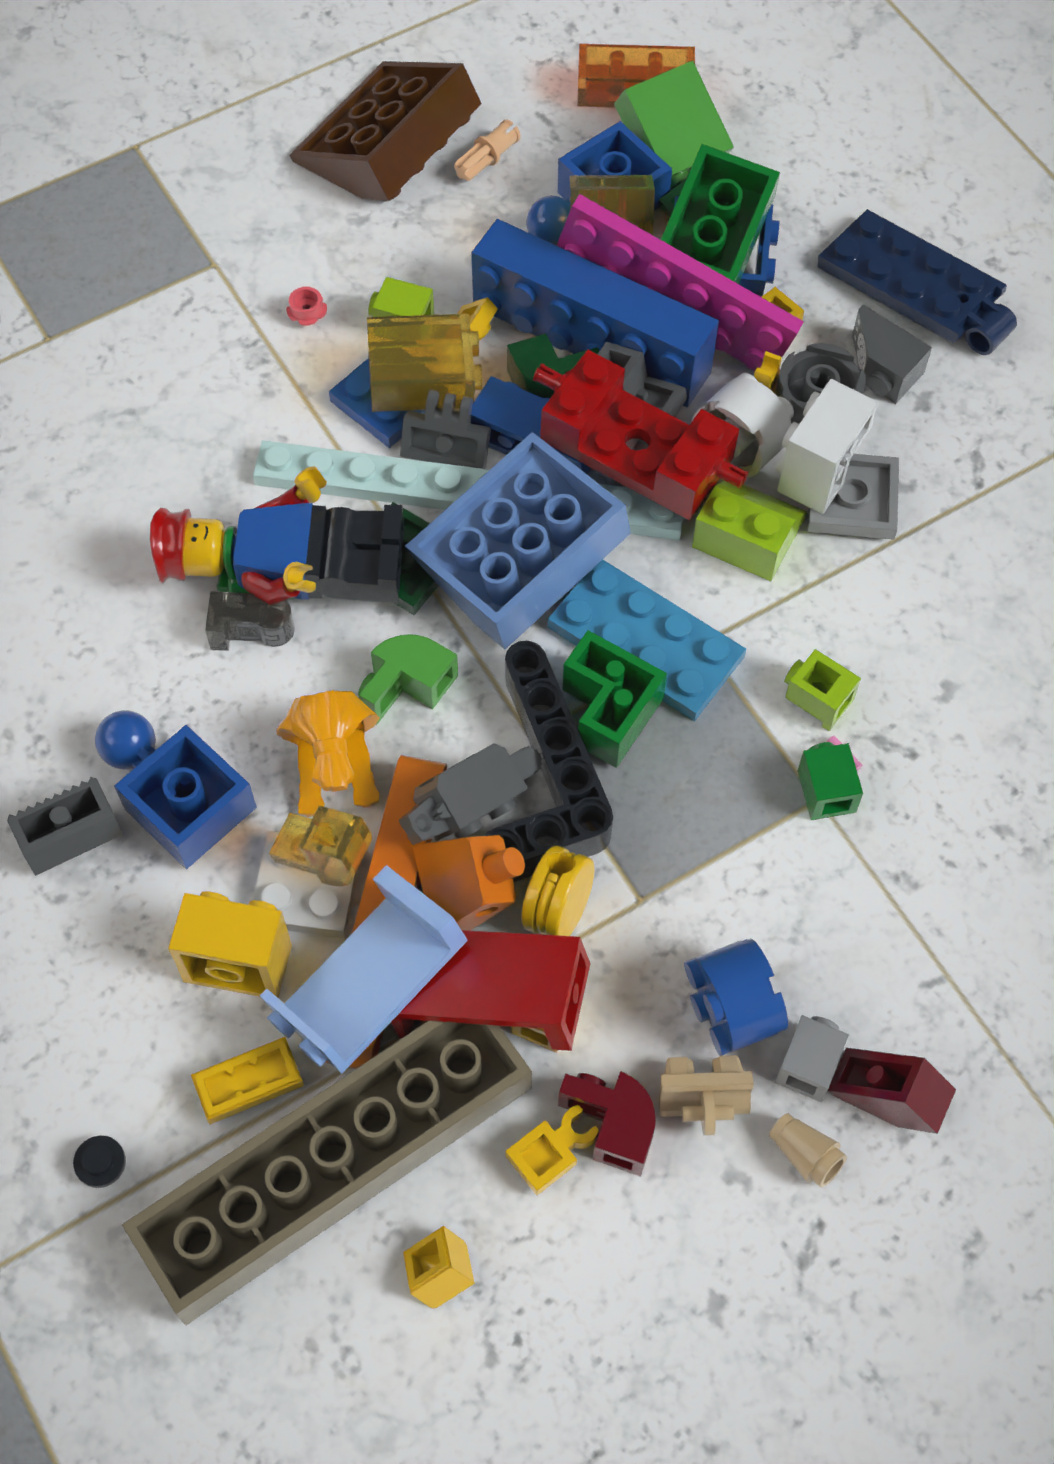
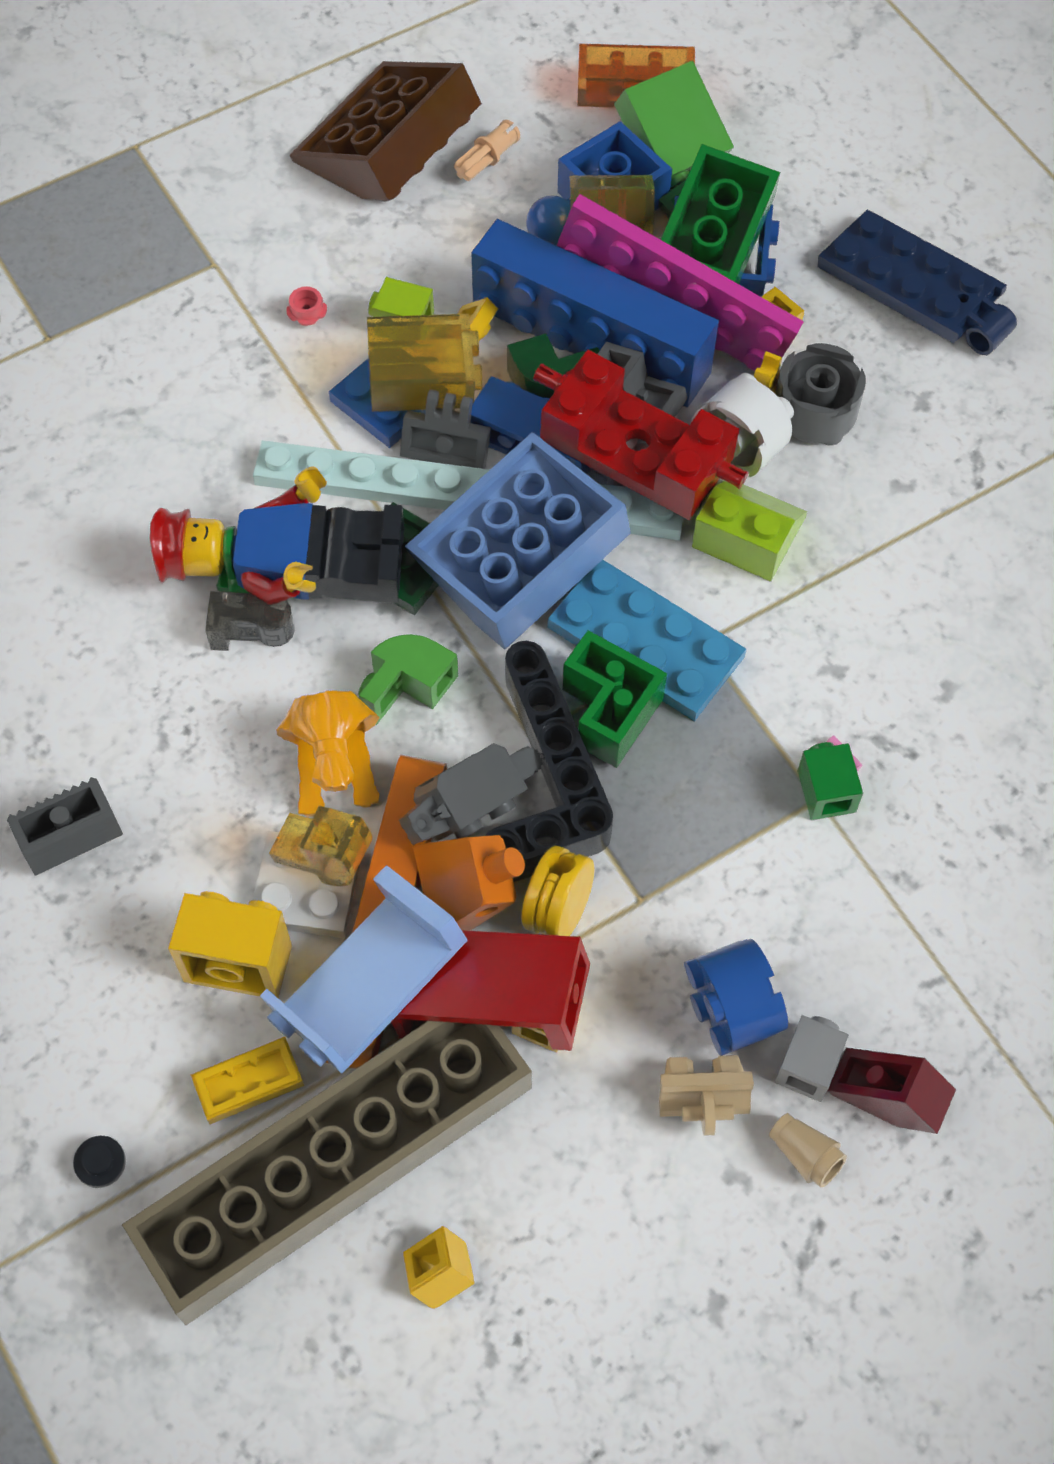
blue brick [95,710,257,870] -> none
yellow plate [505,1105,599,1196] -> none
dark red brick [558,1071,656,1176] -> none
white brick [776,379,878,514] -> none
lime brick [784,649,861,731] -> none
light grey plate [807,454,899,540] -> none
dark grey slope [852,304,932,404] -> none

